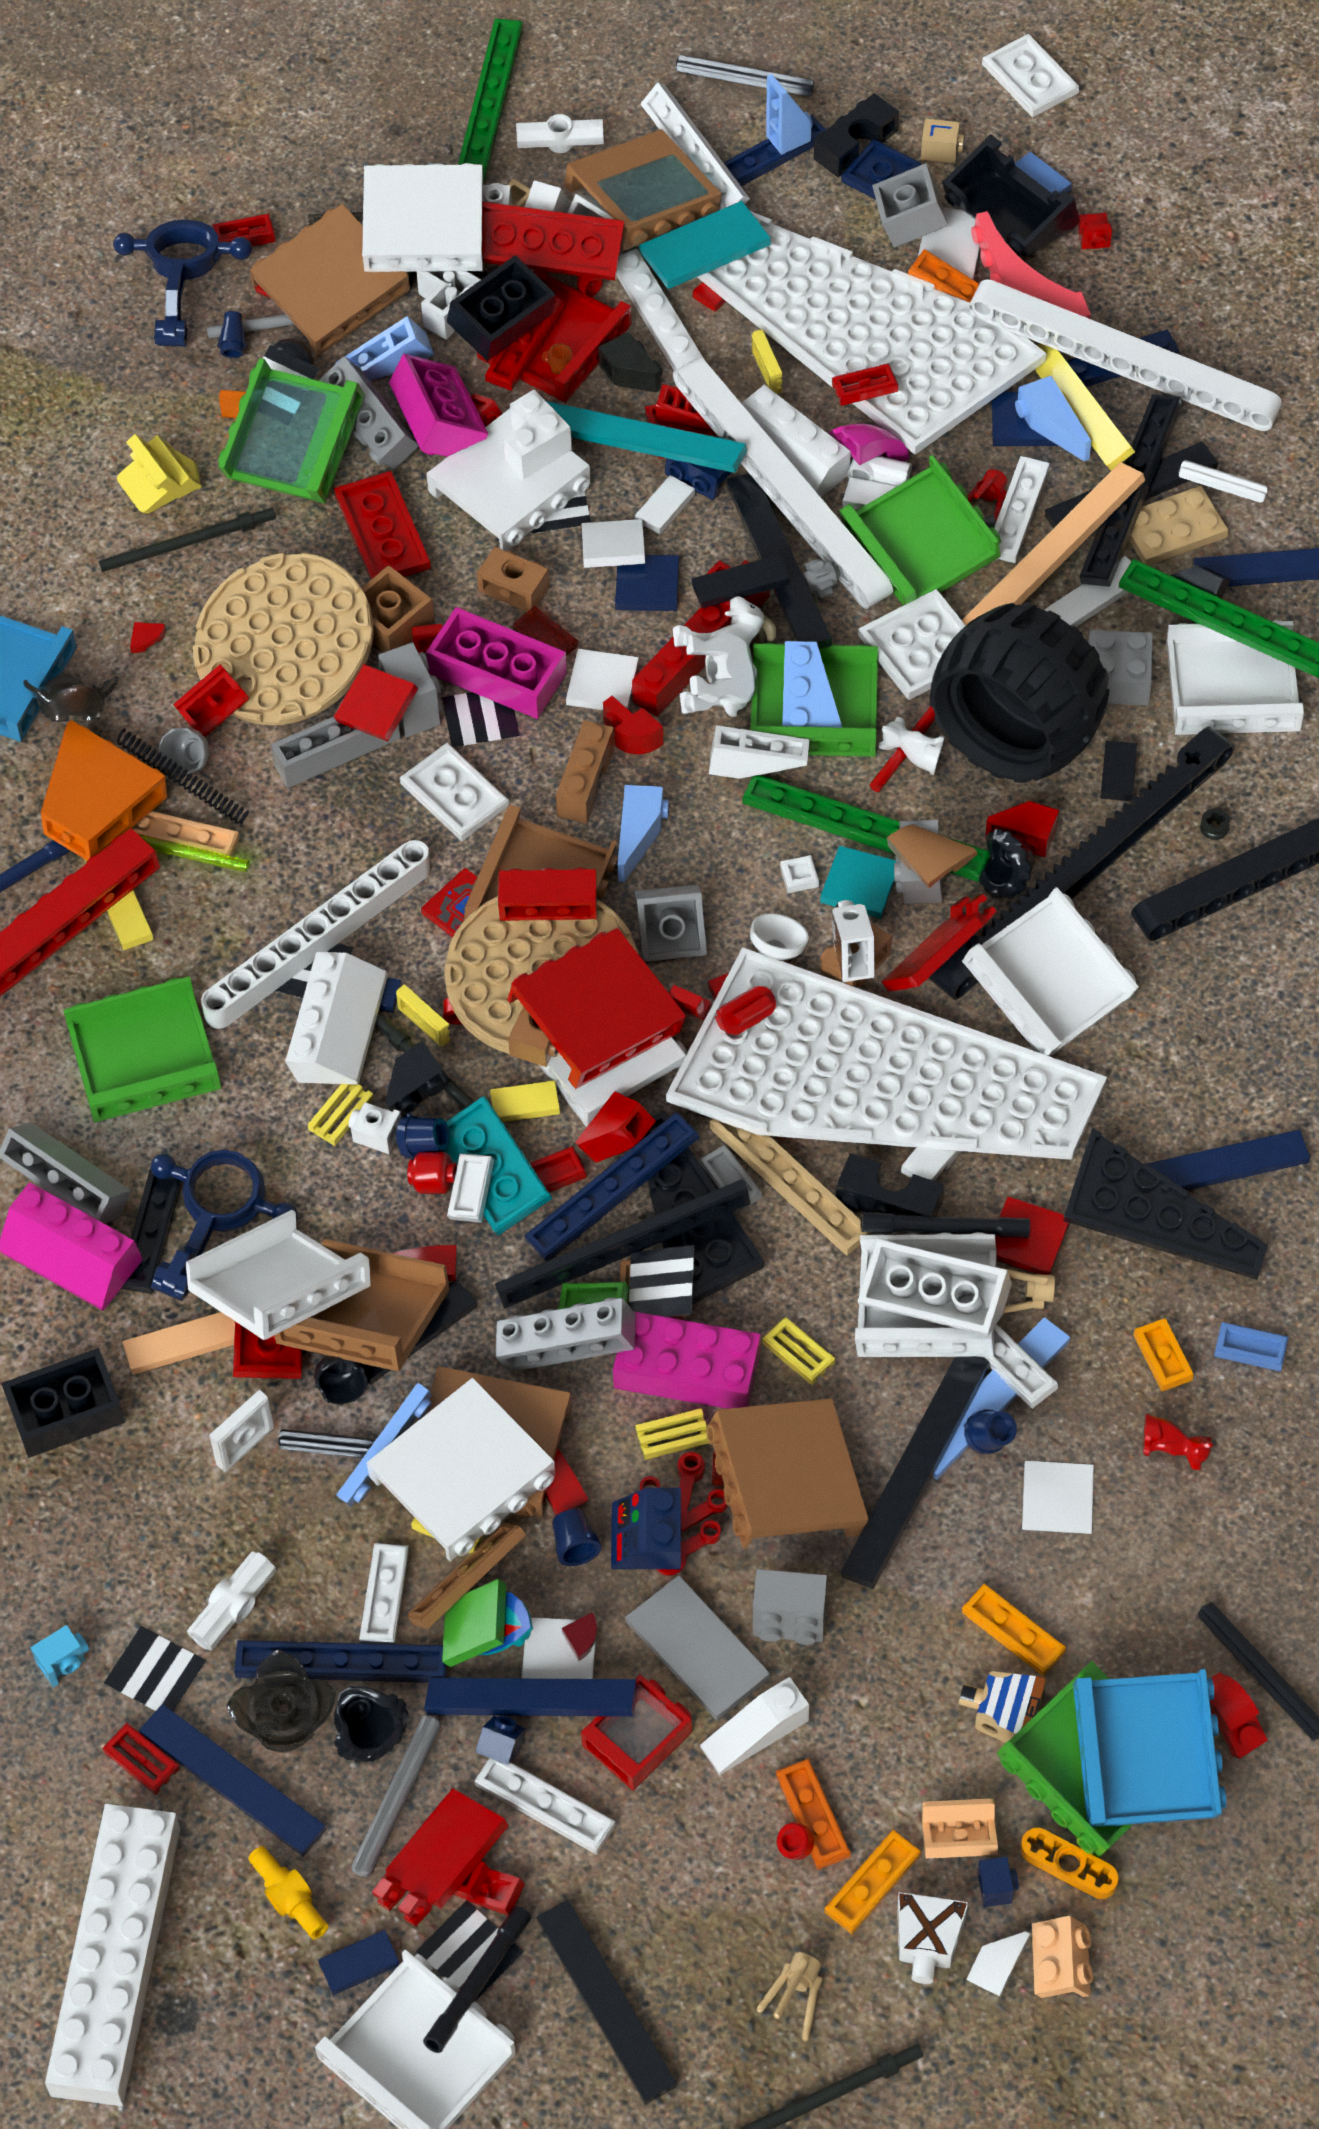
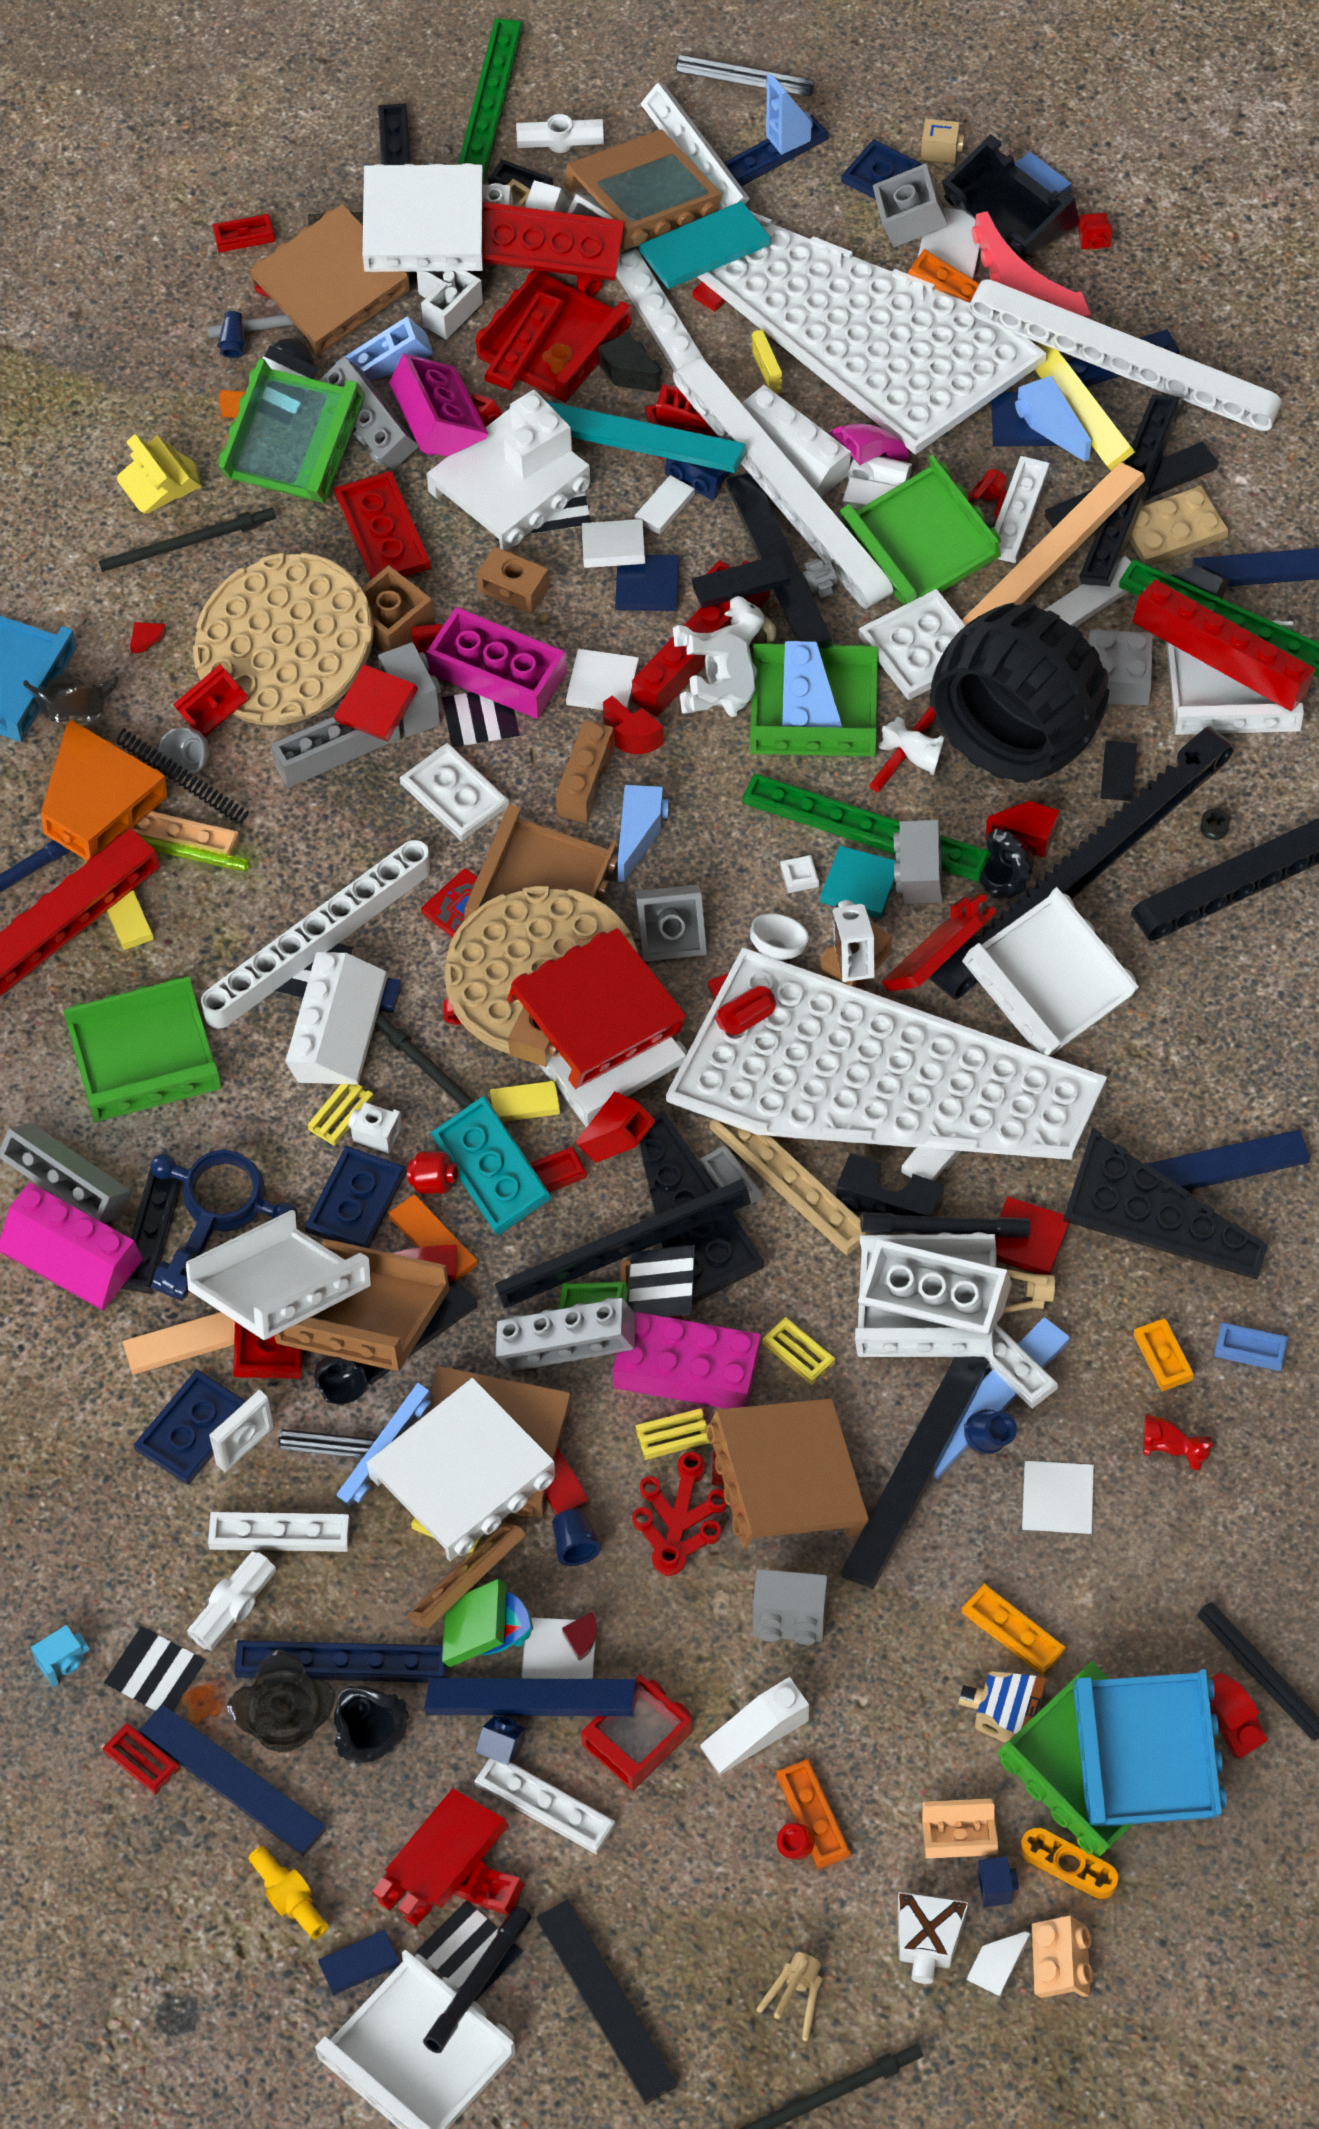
black brick [1,1348,125,1458] -> none
white brick [45,1804,180,2106] -> none
dark blue piece [113,219,253,347] -> none
light grey axle [351,1715,440,1878] -> none
white tile [359,1543,409,1644] -> none
black slope [385,1040,450,1115] -> none
light yellow tile [396,984,451,1047] -> none
dark blue piece [396,1113,450,1159] -> none
black brick [447,255,556,361] -> none
white tile [447,1154,494,1223] -> none
red brick [498,867,597,921] -> none
clear red tile [513,606,578,656] -> none
dark blue tile [524,1112,699,1262] -> none
dark blue slope [611,1488,681,1569] -> none
light grey tile [625,1575,770,1721] -> none
red slope [669,985,712,1021] -> none
white slope [708,725,809,779] -> none
black arch [814,93,899,178] -> none
light orange tile [824,1829,921,1935] -> none
red tile [832,363,898,406] -> none
medium nougat slope [887,824,977,888] -> none
white tile [982,34,1079,118] -> none
white axle [1179,460,1268,503] -> none
none -> dark blue tile [133,1369,246,1485]
none -> clear orange plate [181,1684,222,1724]
none -> white plate [208,1512,350,1552]
none -> dark blue tile [304,1145,407,1248]
none -> black tile [378,103,410,165]
none -> orange tile [388,1194,478,1283]
none -> black tile [488,159,553,189]
none -> red brick [1132,579,1316,712]

